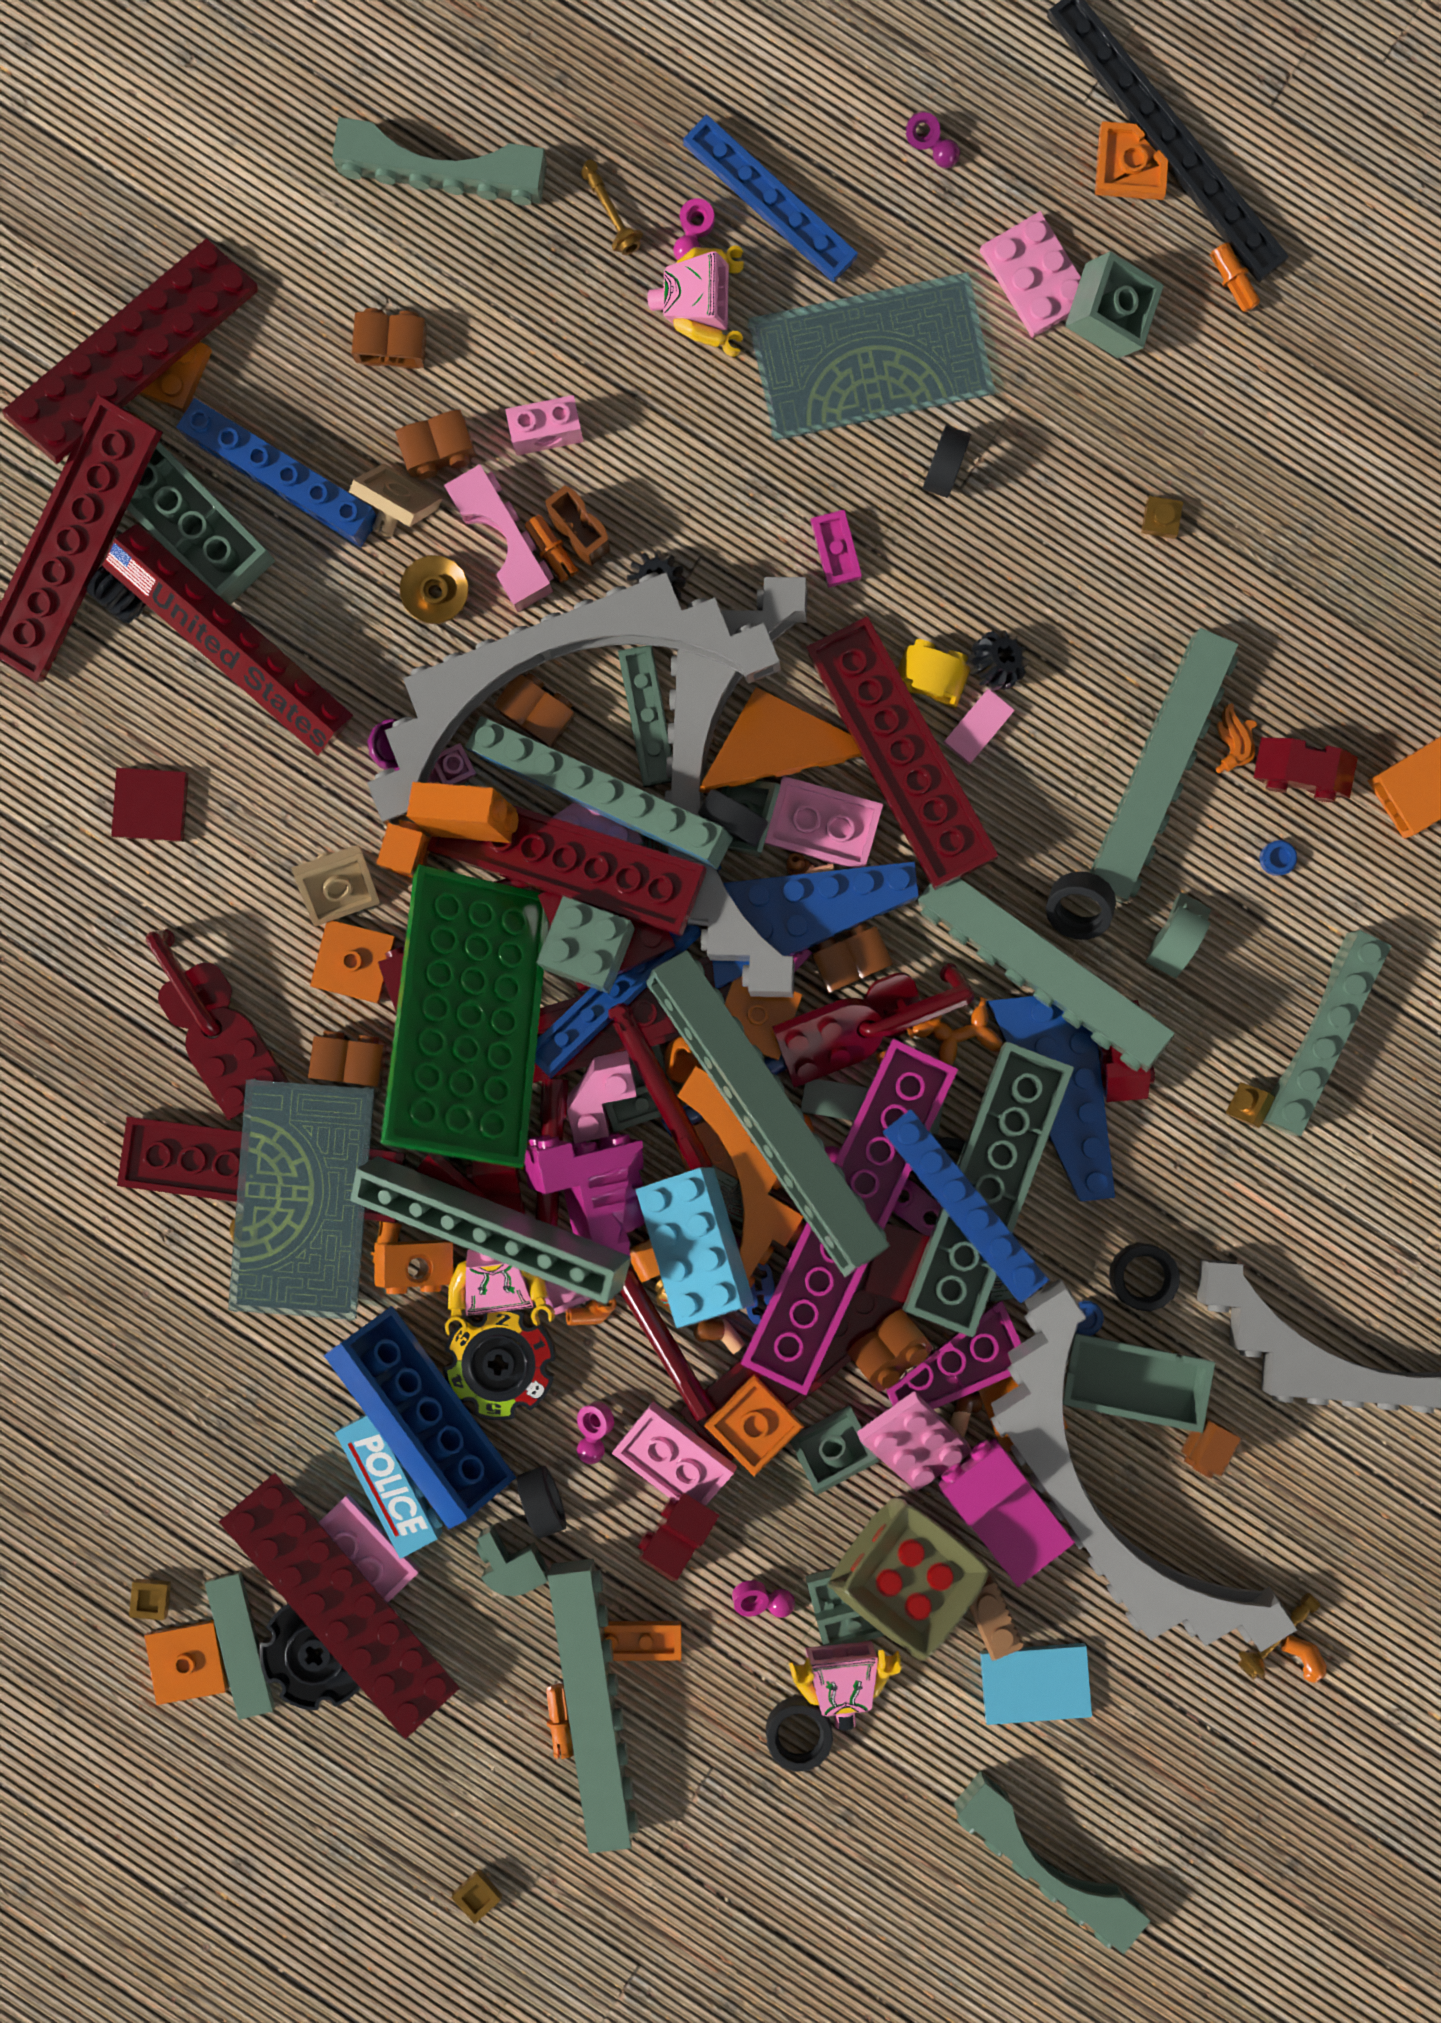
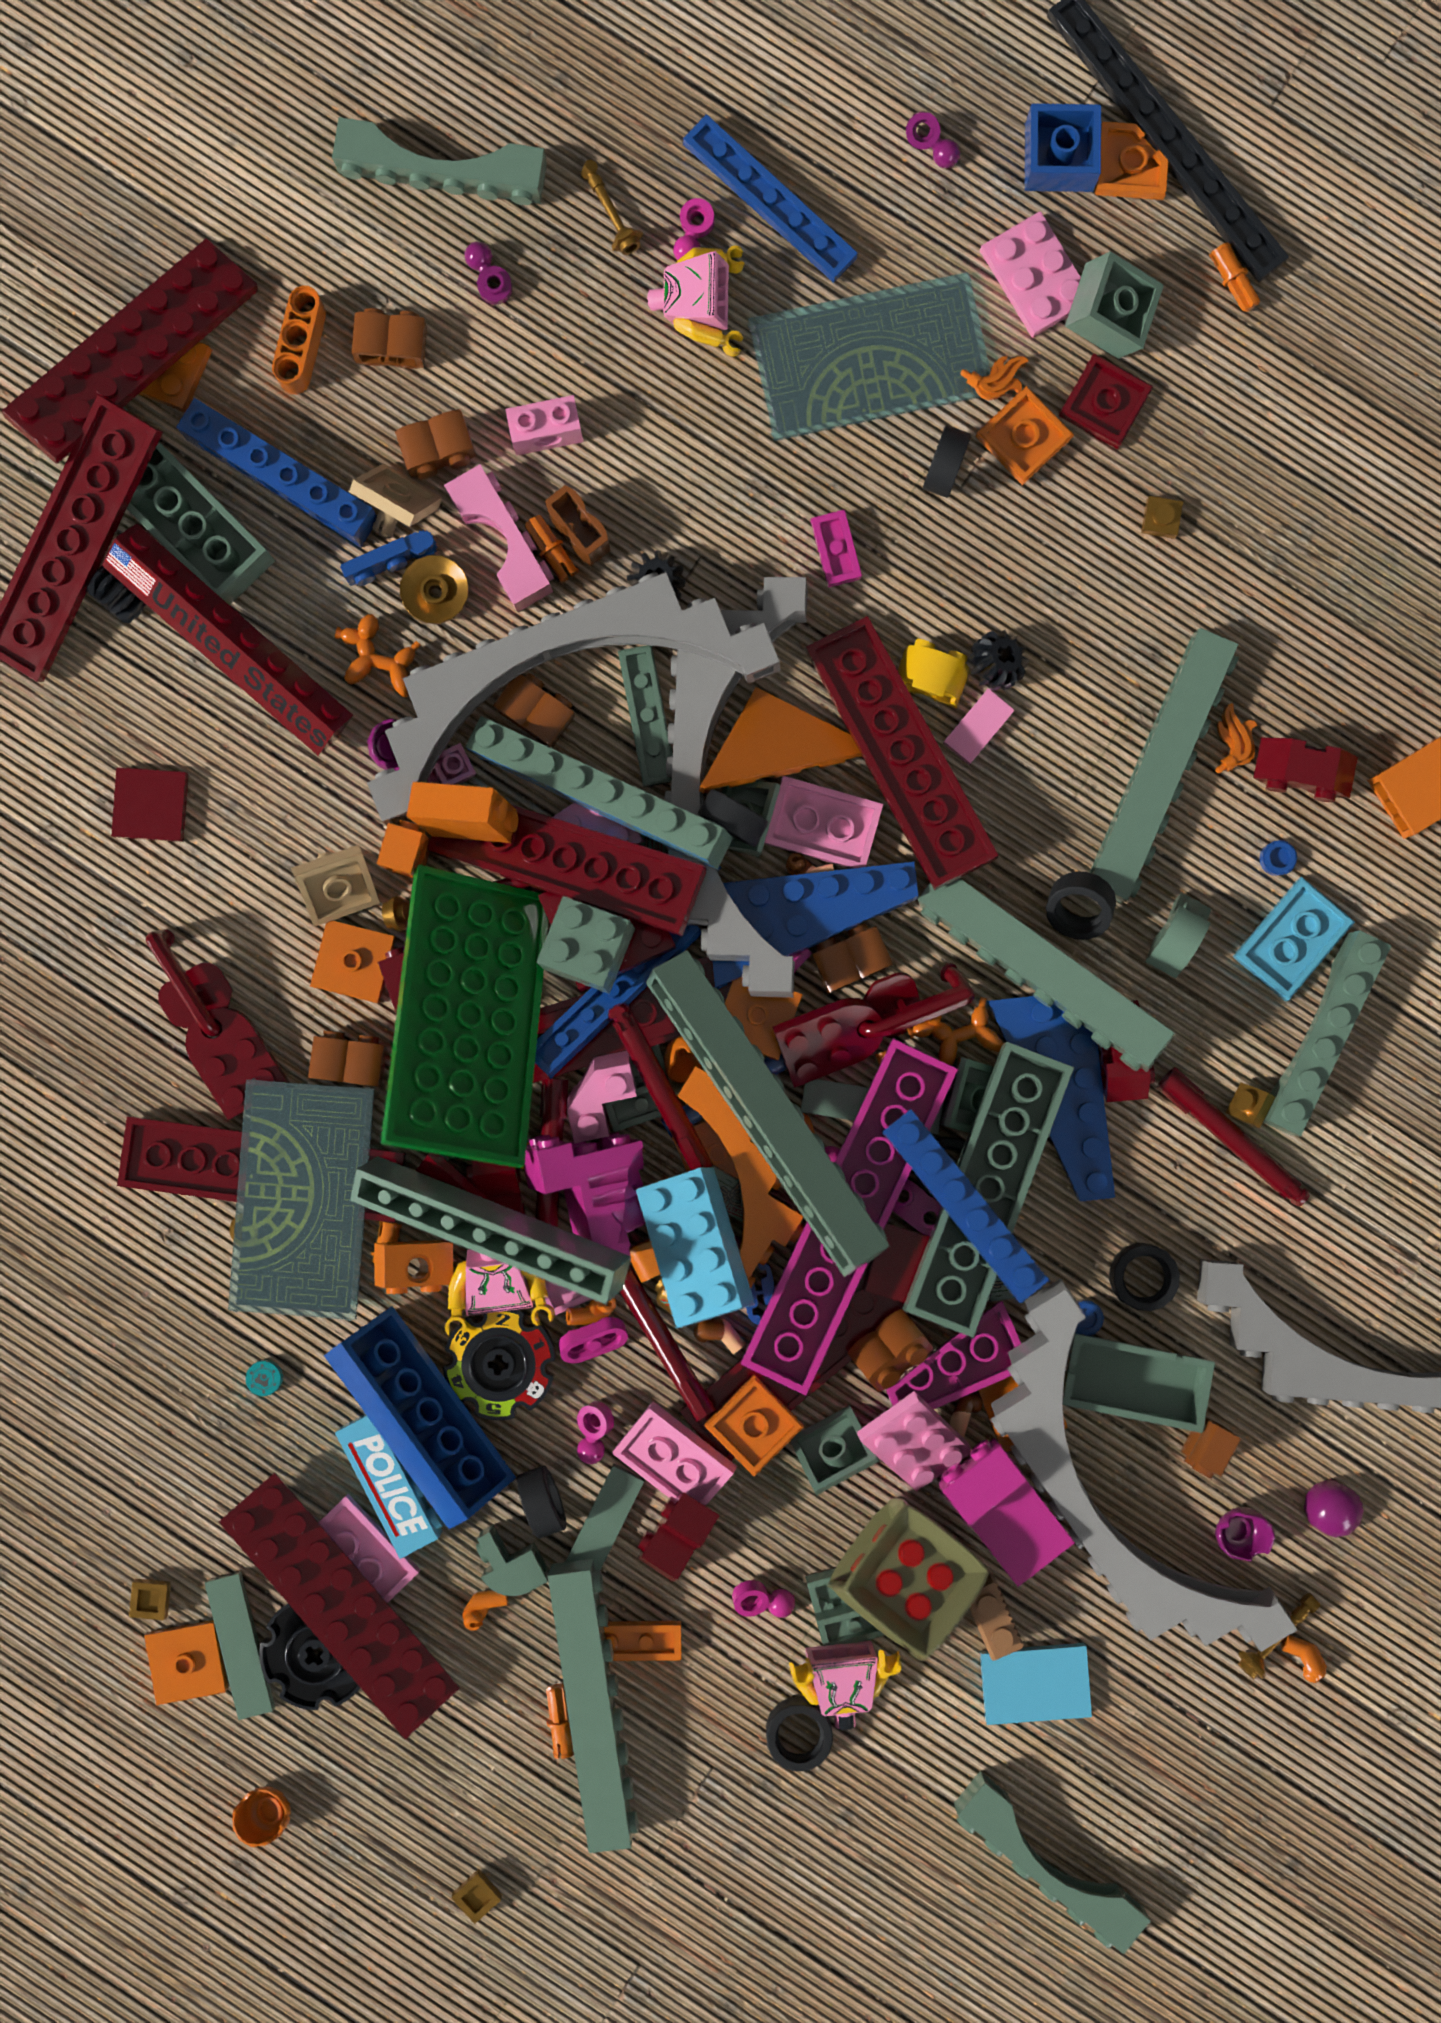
none -> orange hair [232,1786,291,1847]
none -> teal tile [246,1359,283,1396]
none -> orange beam [272,285,326,395]
none -> orange piece [335,614,421,698]
none -> blue hinge [340,530,438,586]
none -> pearl gold plate [382,896,410,931]
none -> orange arm [462,1590,509,1631]
none -> magenta plate [465,241,512,305]
none -> dark pink plate [558,1317,628,1364]
none -> sand green tile [565,1464,645,1570]
none -> sand green slope [940,1057,993,1133]
none -> orange piece [960,356,1028,400]
none -> orange plate [975,385,1074,486]
none -> blue brick [1024,104,1101,192]
none -> dark red tile [1058,353,1154,449]
none -> dark red piece [1156,1067,1310,1207]
none -> magenta hair [1215,1506,1276,1562]
none -> medium azure tile [1232,877,1355,1001]
none -> magenta hair [1304,1480,1364,1538]

